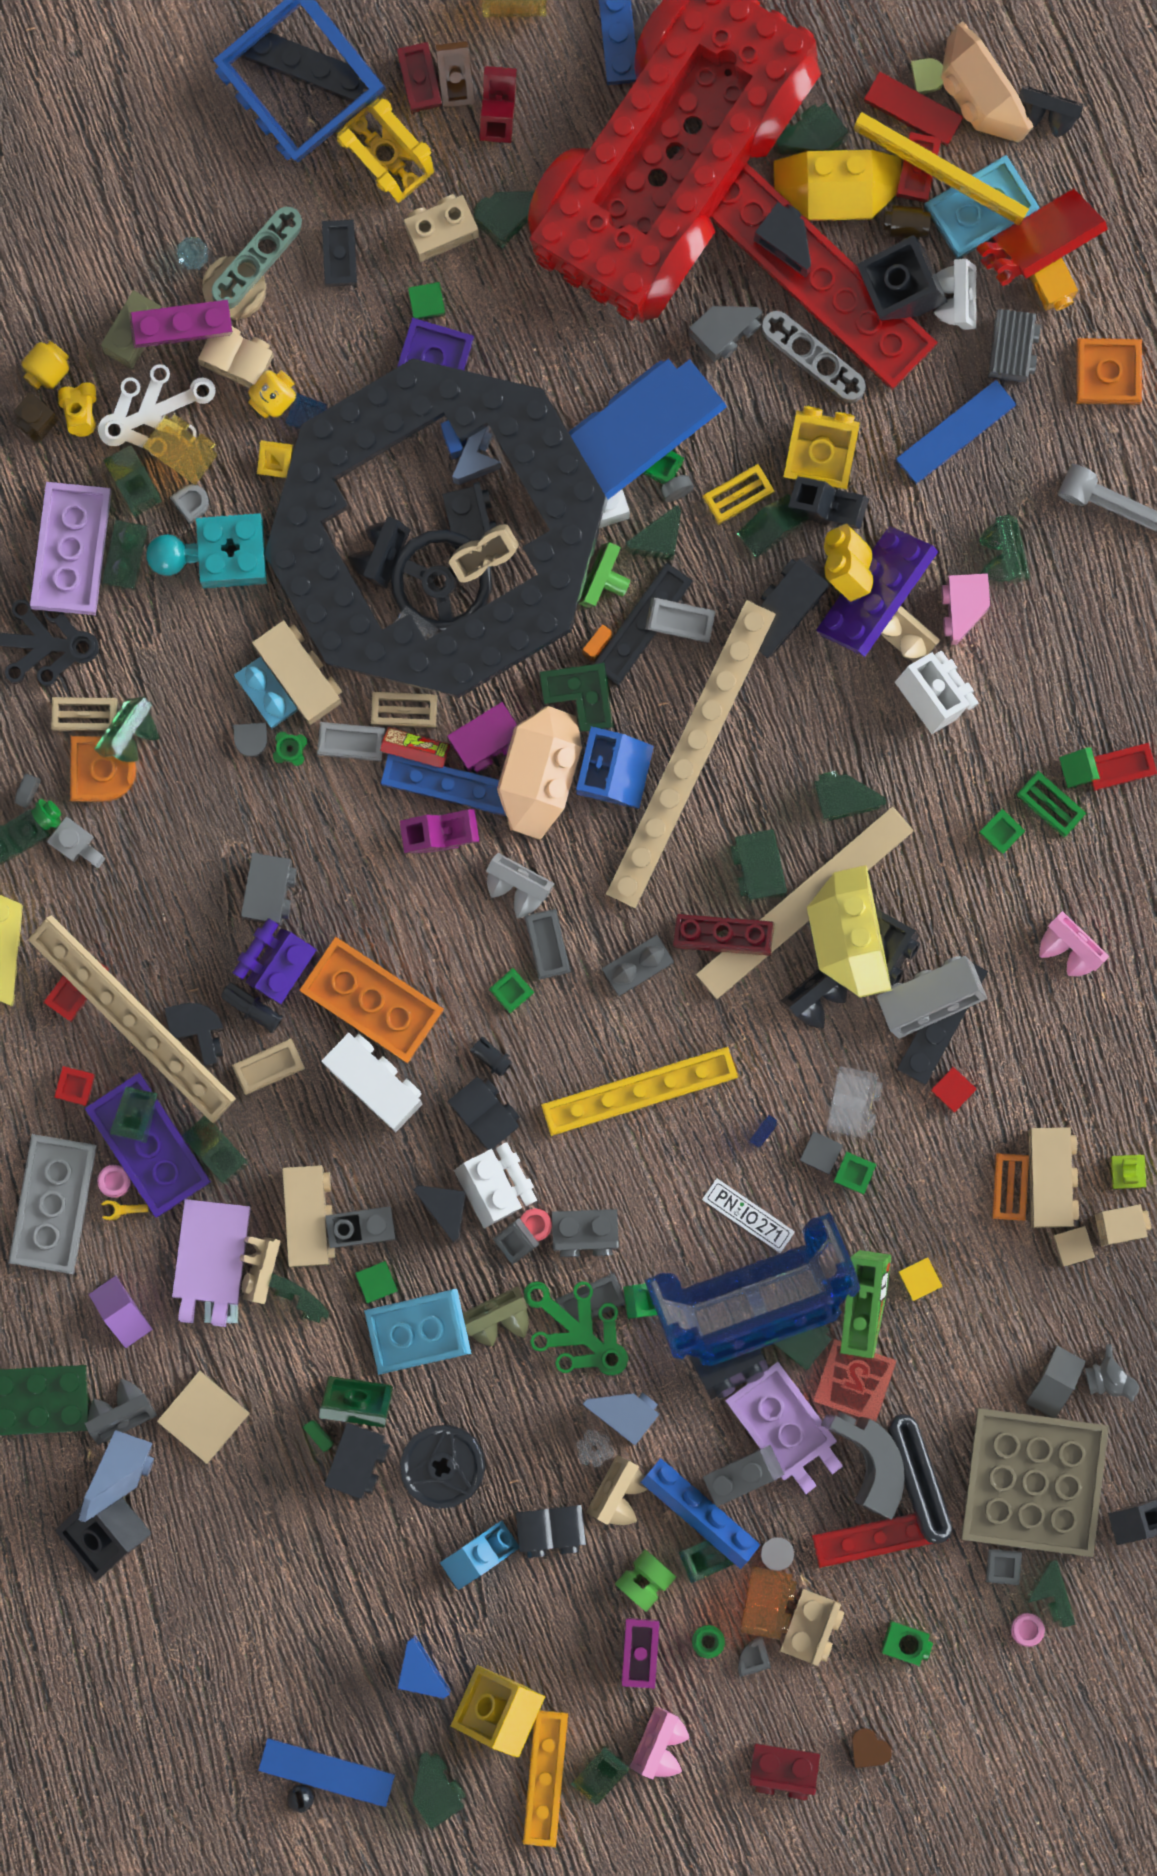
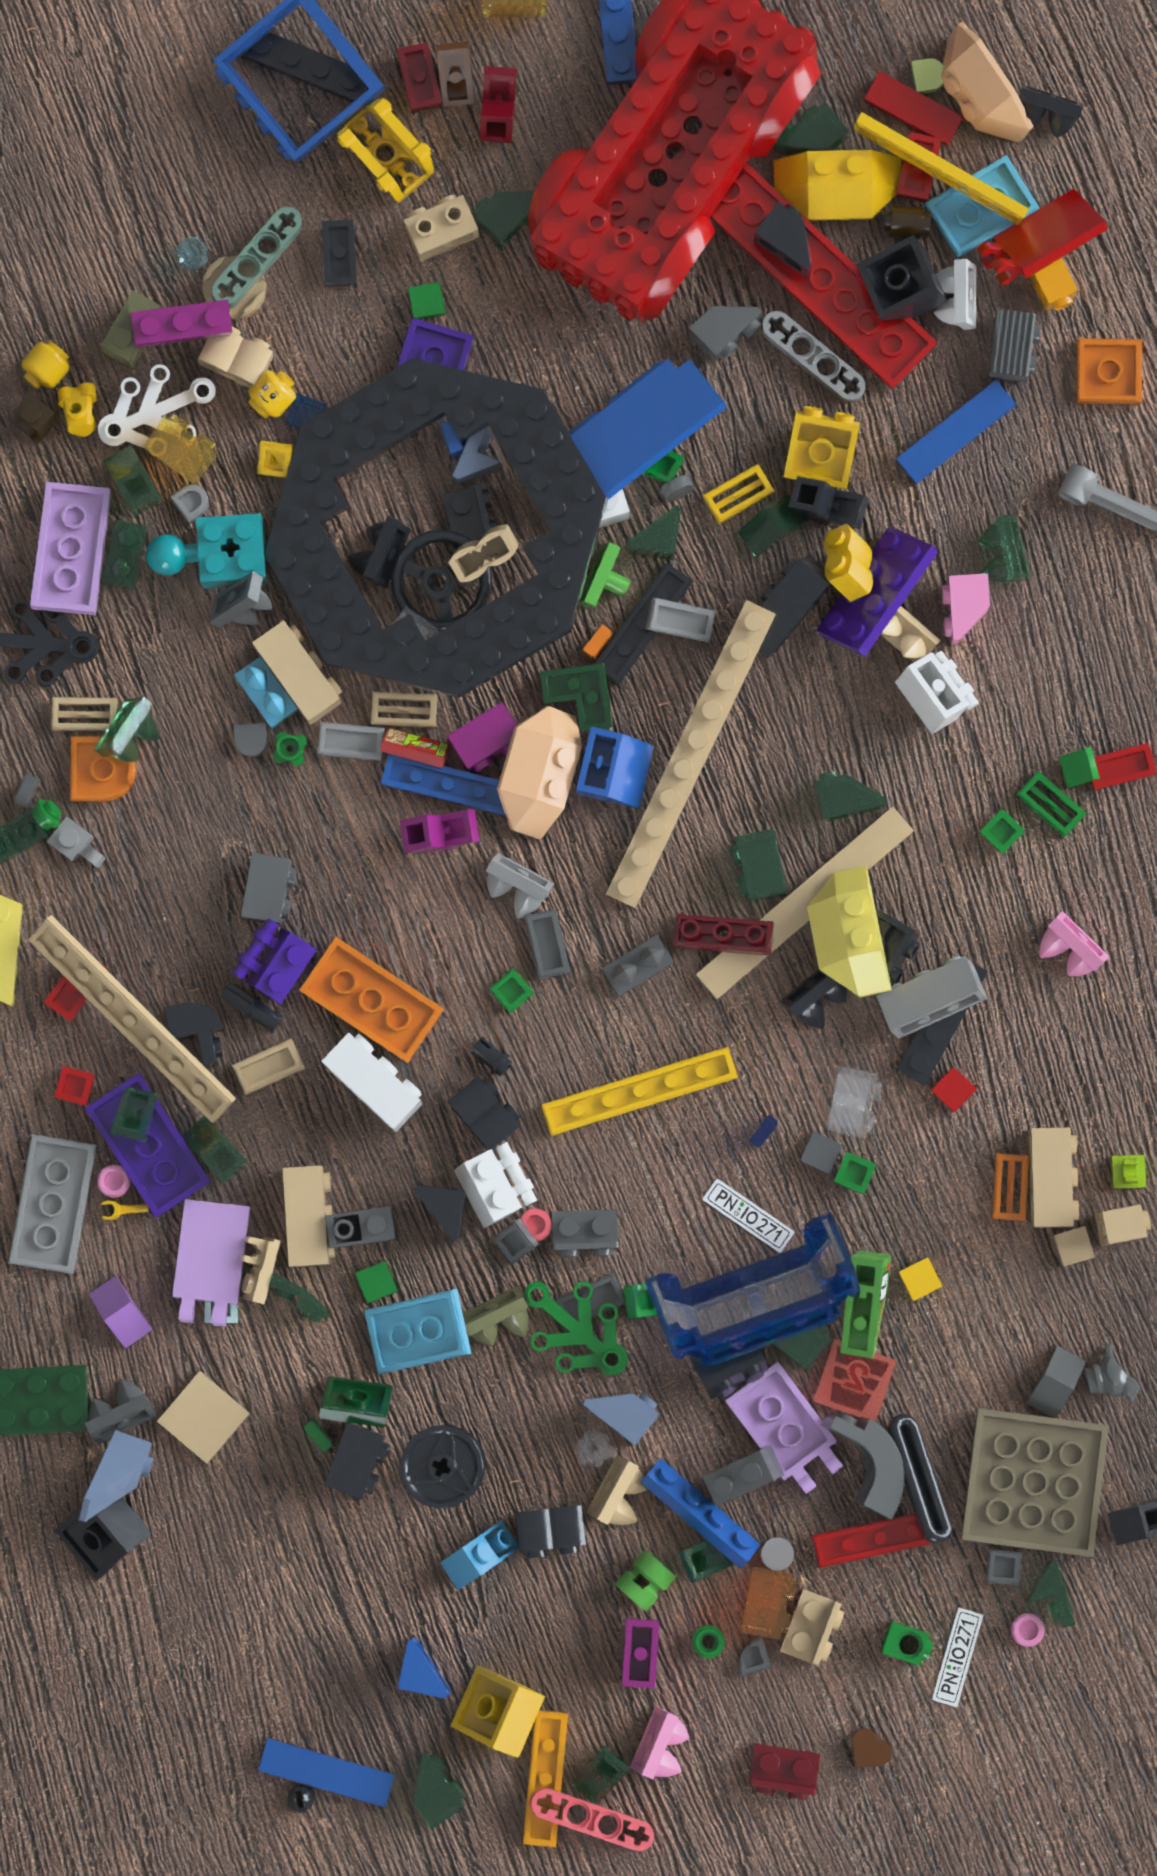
none -> dark grey tile [209,571,272,628]
none -> coral beam [529,1787,654,1851]
none -> white sticker [932,1607,983,1707]

